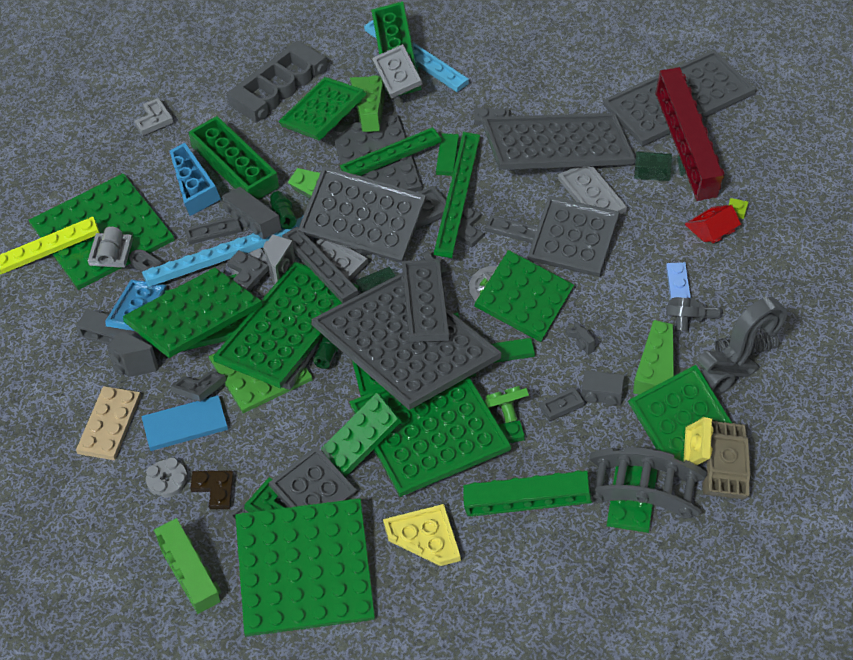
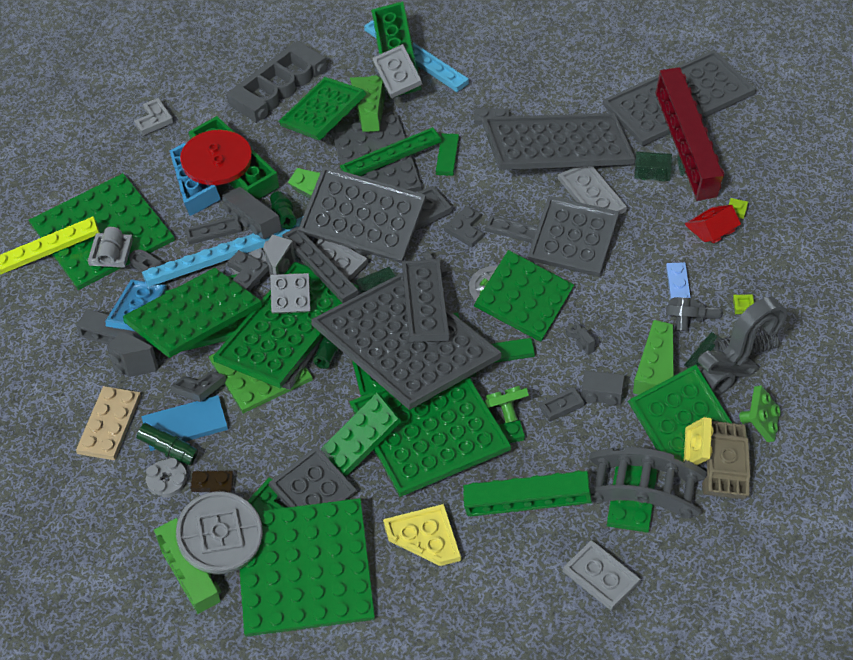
green plate [434,132,480,258] -> none
none -> dark green piece [136,423,198,466]
none -> light grey plate [176,492,262,574]
none -> red plate [180,130,252,185]
none -> light grey plate [270,273,310,314]
none -> light grey plate [563,540,640,611]
none -> clear green plate [684,332,717,368]
none -> lime plate [733,294,754,314]
none -> bright green plate [739,385,781,442]

